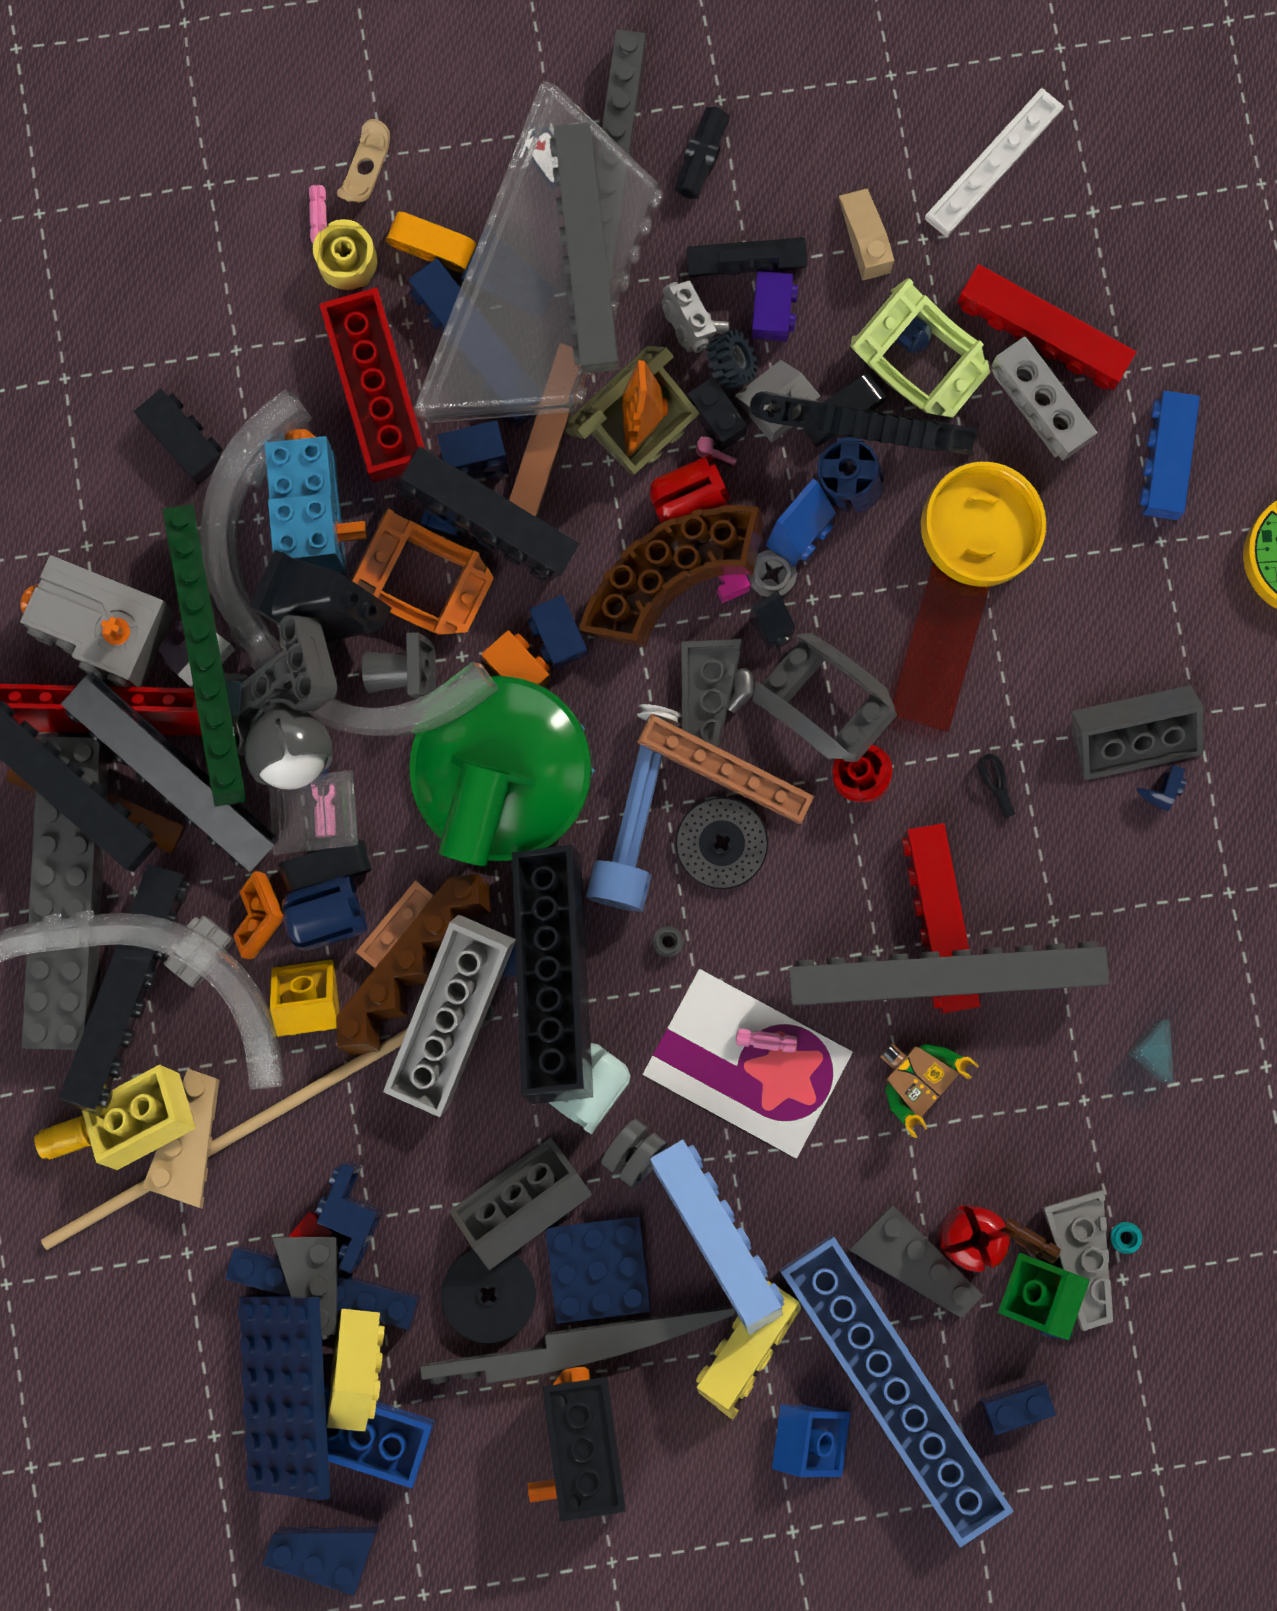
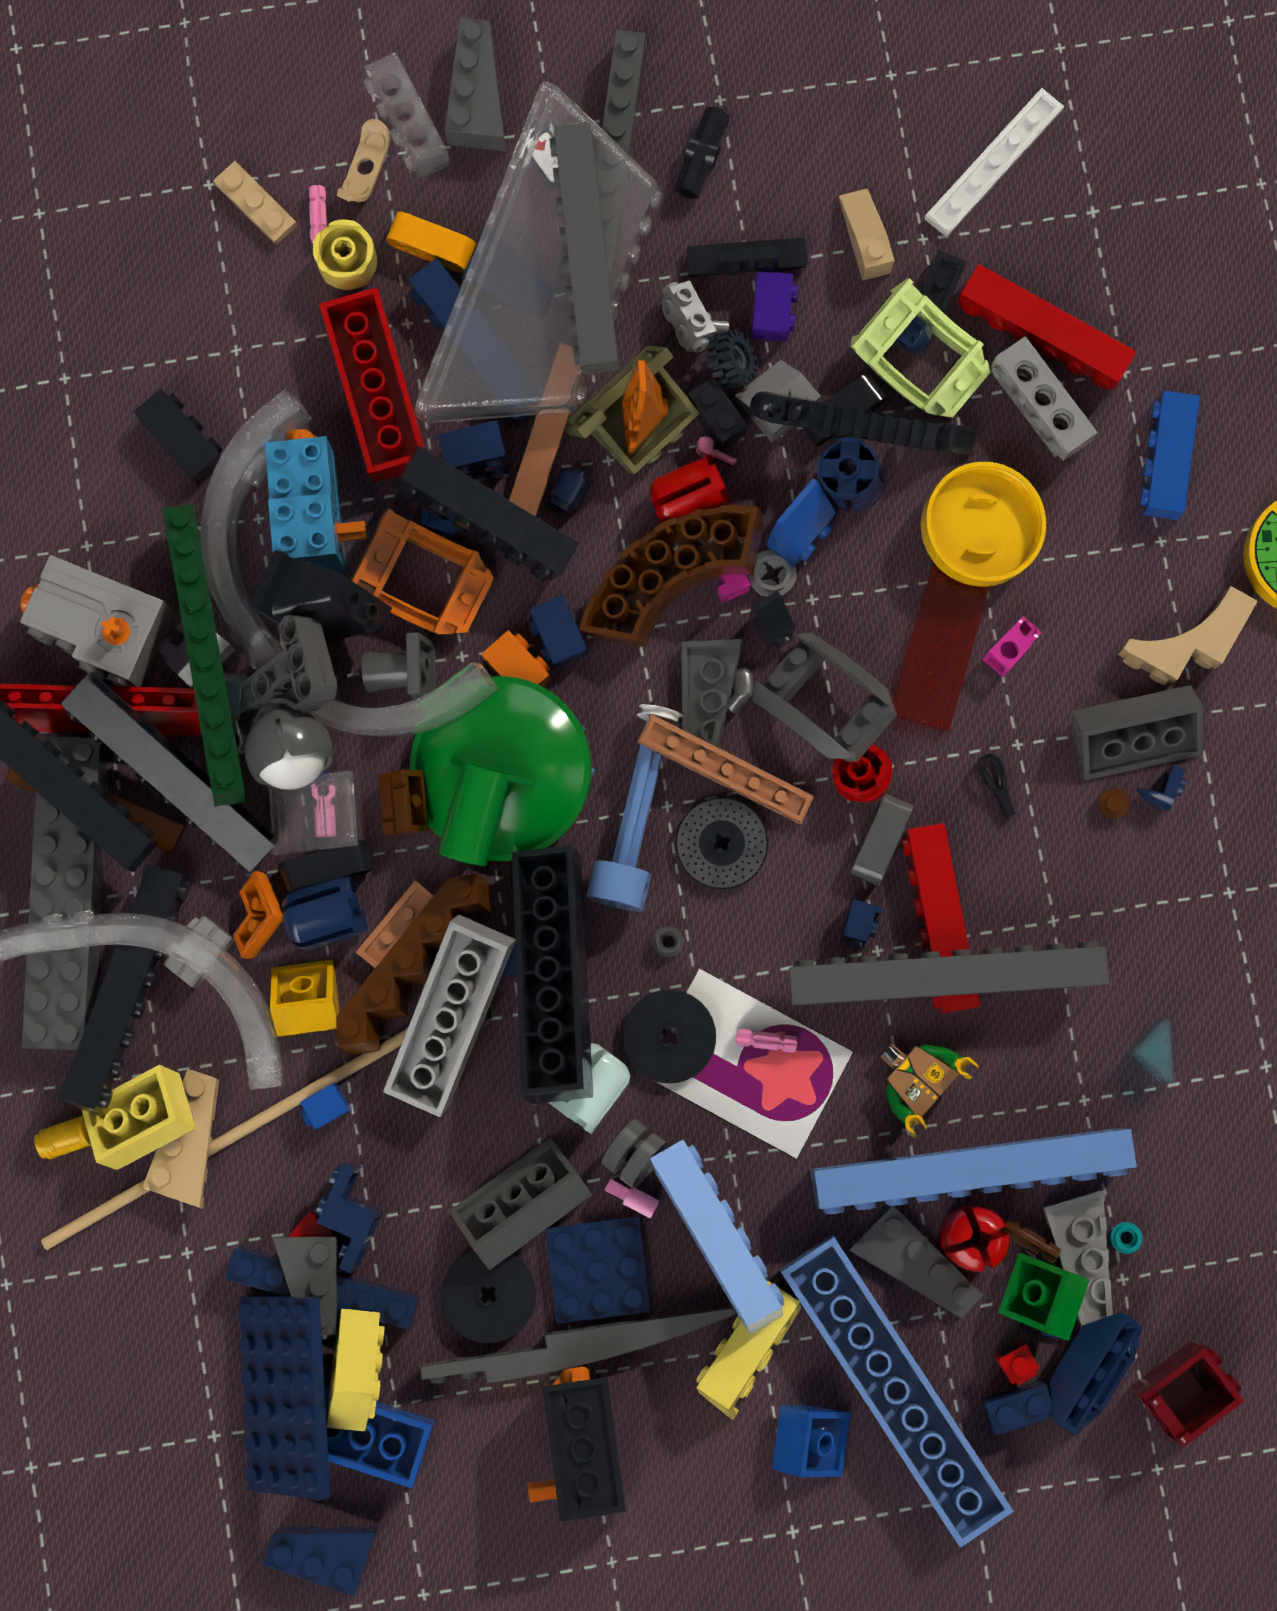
none -> tan plate [213,161,298,246]
none -> blue brick [300,1083,352,1130]
none -> clear brick [363,52,451,180]
none -> reddish brown brick [378,769,429,837]
none -> dark grey wedge [445,18,506,152]
none -> dark blue brick [549,467,590,515]
none -> bright pink bar [605,1178,659,1218]
none -> black piece [623,990,716,1083]
none -> medium blue brick [810,1128,1137,1214]
none -> dark blue brick [841,899,883,949]
none -> dark grey beam [850,793,914,886]
none -> black plate [921,250,967,314]
none -> dark pink leg [982,616,1042,677]
none -> red window [993,1340,1039,1387]
none -> dark blue wedge [1049,1312,1143,1436]
none -> reddish brown plate [1098,788,1130,819]
none -> tan arch [1118,586,1258,685]
none -> dark red container [1131,1341,1245,1448]

